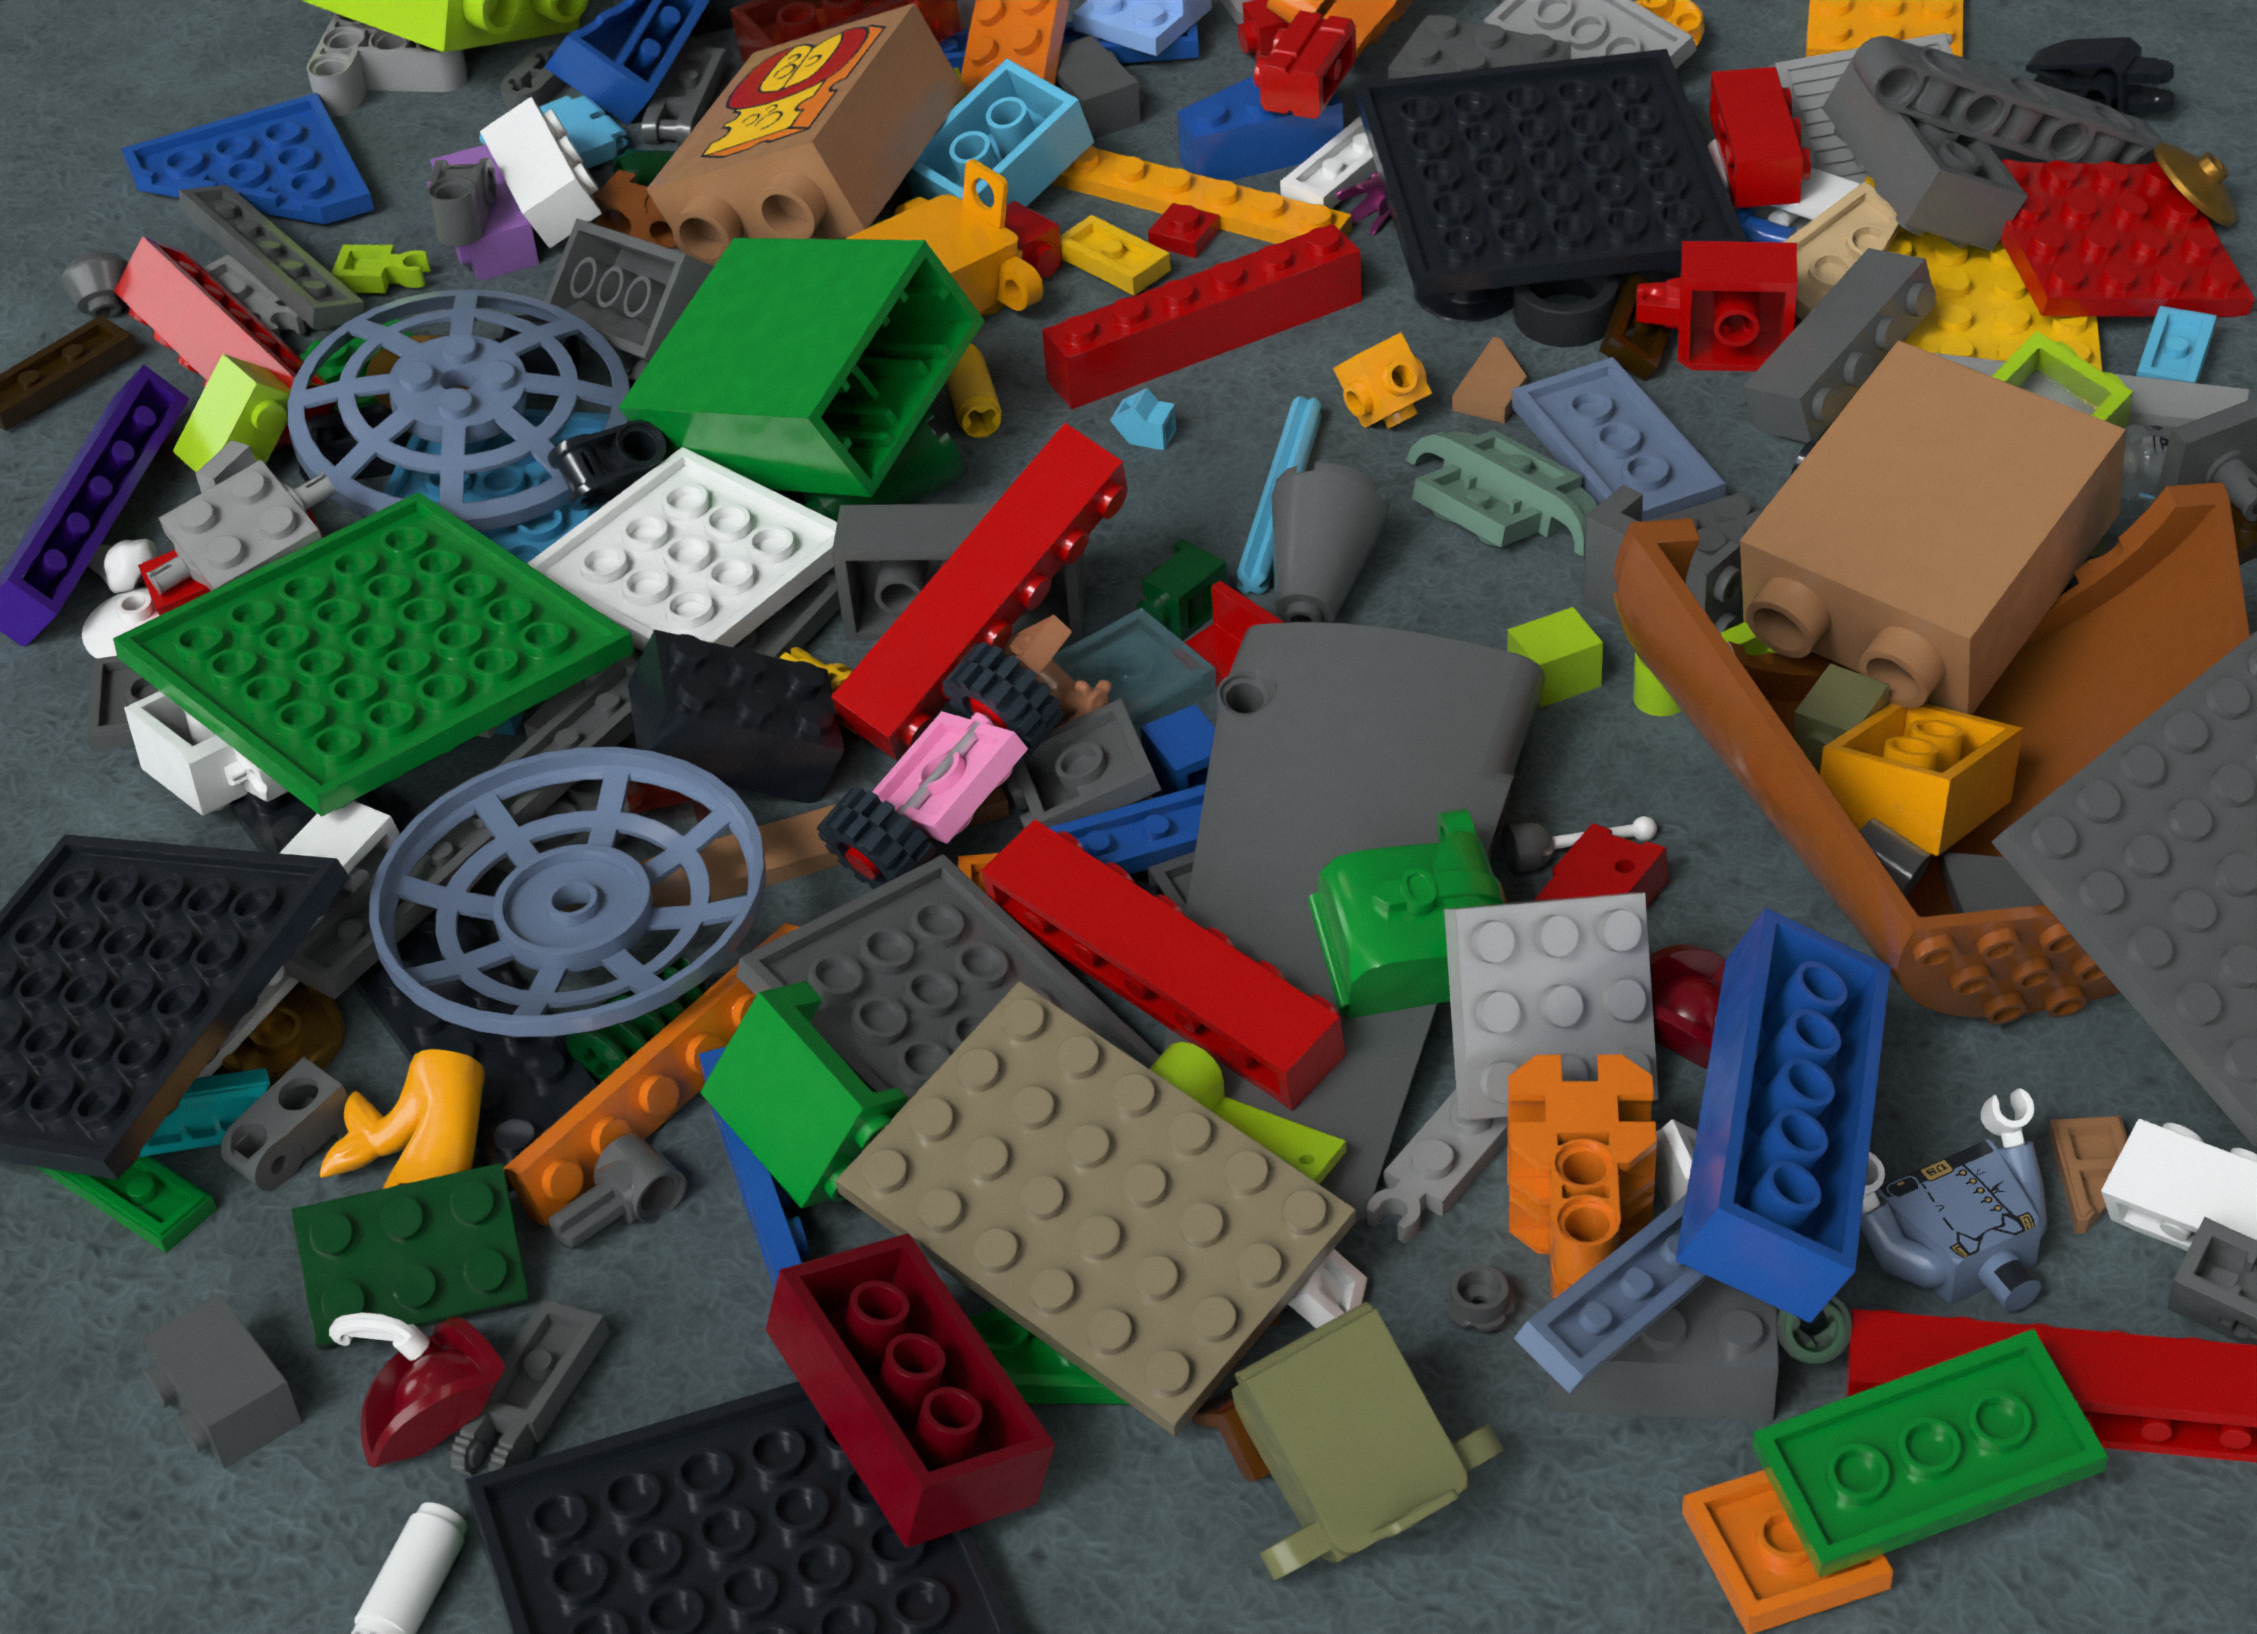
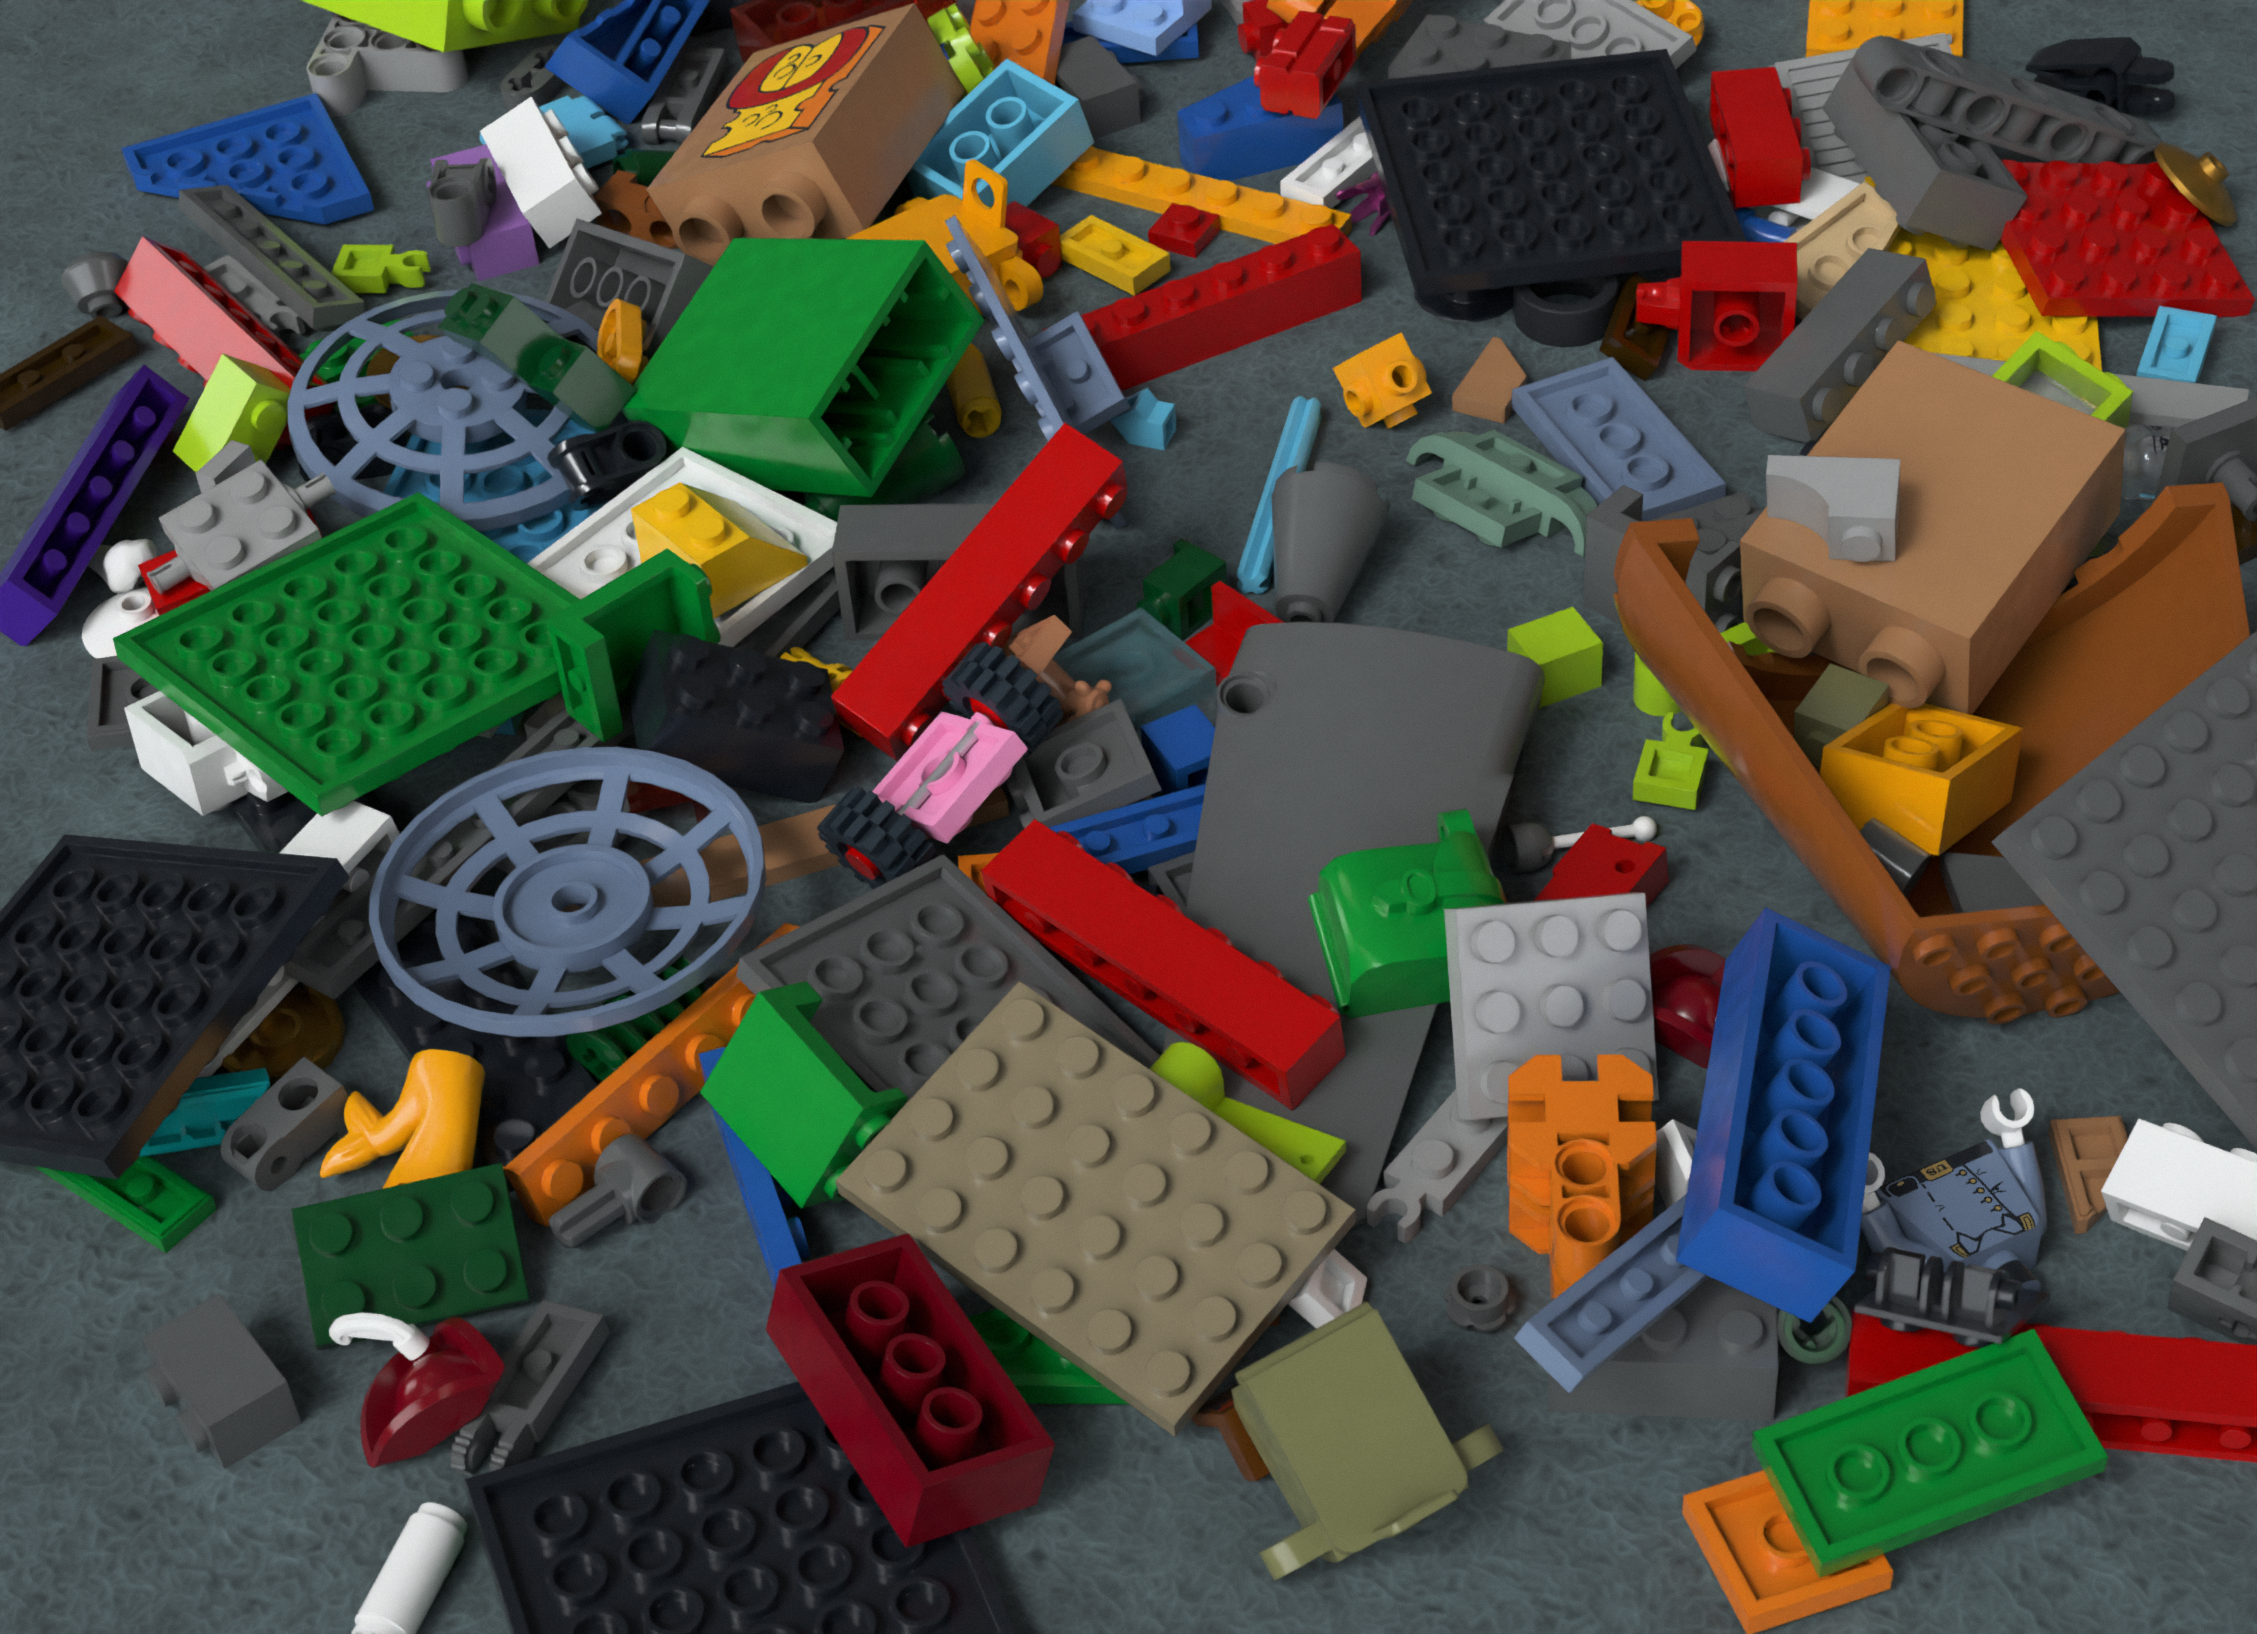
none -> dark green arch [438,283,636,432]
none -> green panel [546,548,721,743]
none -> light orange plate [597,298,648,386]
none -> yellow slope [631,482,808,619]
none -> lime plate [927,3,996,93]
none -> sand blue bracket [945,215,1131,529]
none -> lime plate [1632,712,1709,810]
none -> light grey arch [1766,455,1901,562]
none -> black hinge [1855,1247,2051,1348]

